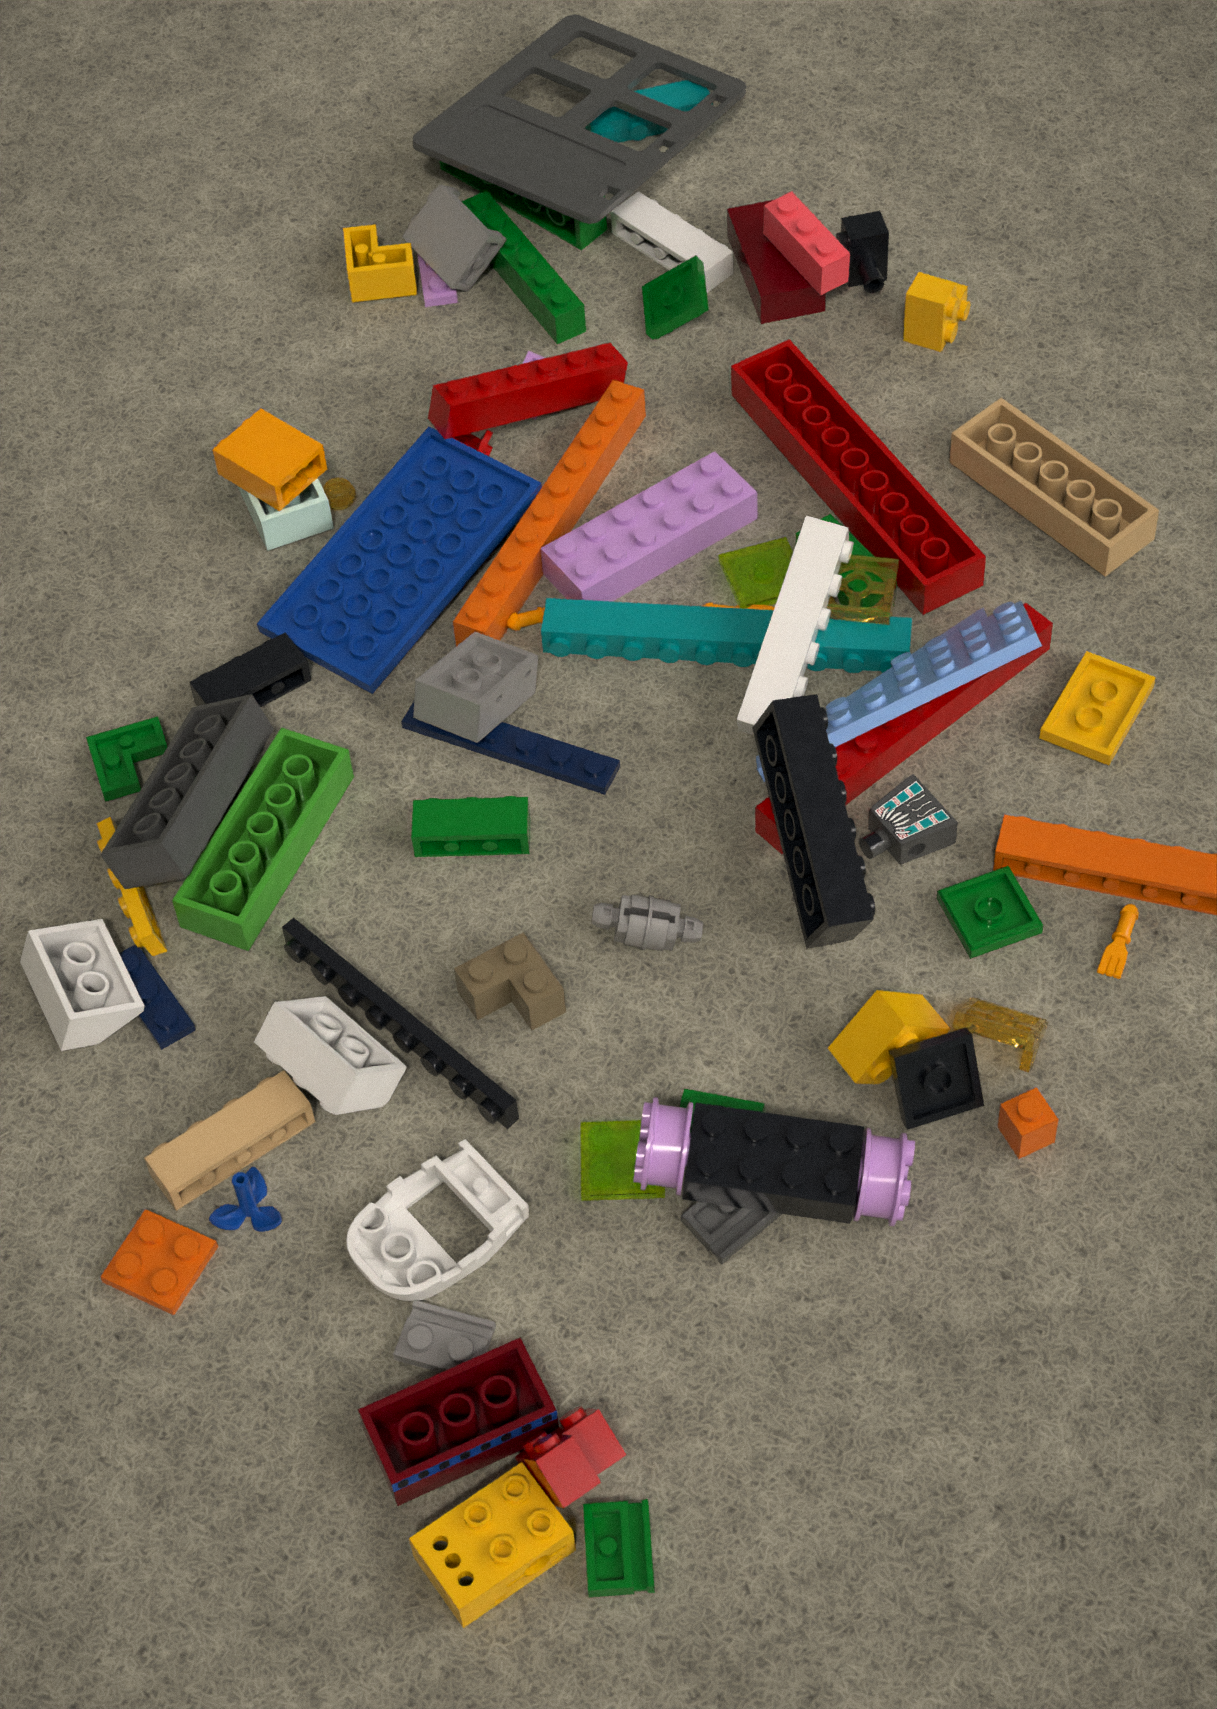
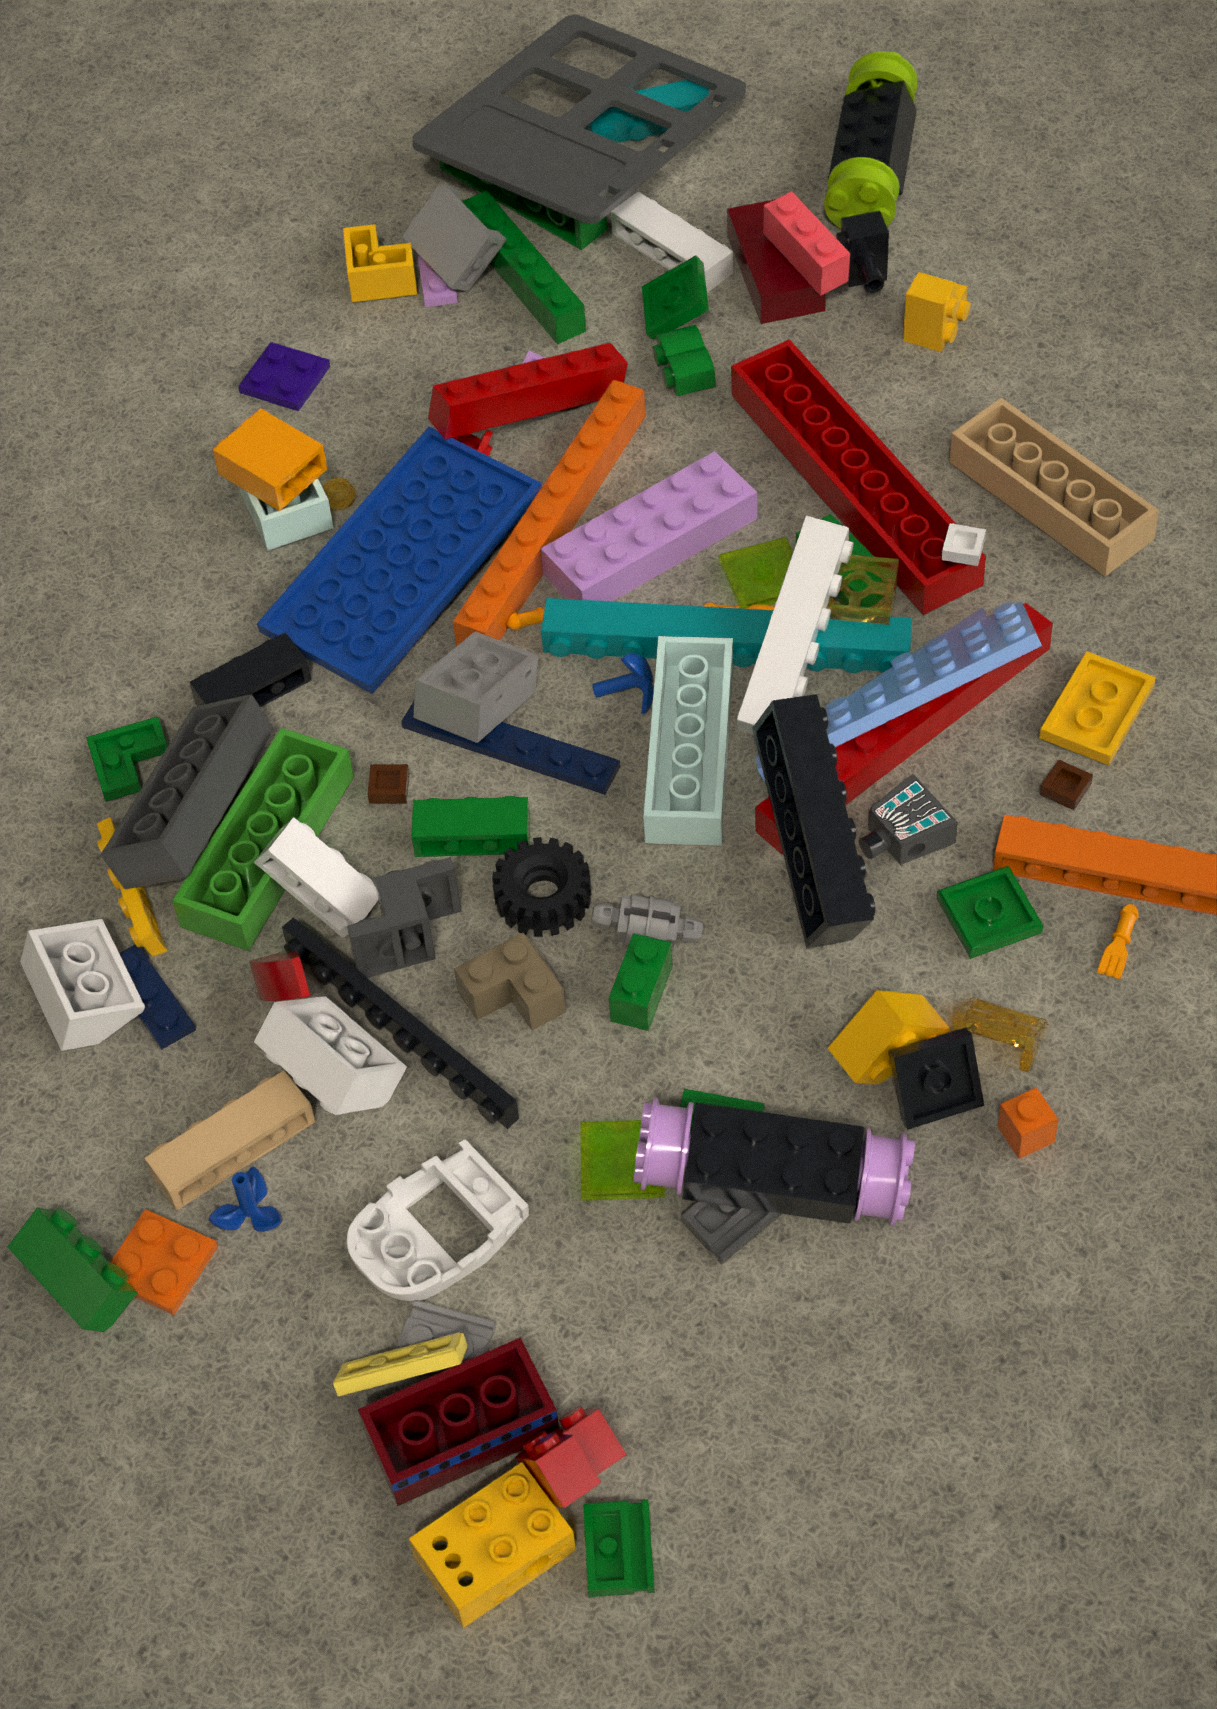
none -> green brick [7,1207,137,1332]
none -> dark purple plate [238,342,331,411]
none -> red slope [249,951,310,1001]
none -> white brick [254,817,378,938]
none -> light yellow tile [333,1332,468,1397]
none -> dark grey bracket [347,857,461,978]
none -> reddish brown plate [368,764,410,804]
none -> black tyre [492,837,592,937]
none -> blue plant [593,653,654,714]
none -> green brick [608,933,673,1031]
none -> light aqua brick [643,636,733,846]
none -> green brick [652,325,716,396]
none -> brick [824,51,918,228]
none -> white plate [942,523,986,566]
none -> reddish brown plate [1040,760,1093,810]

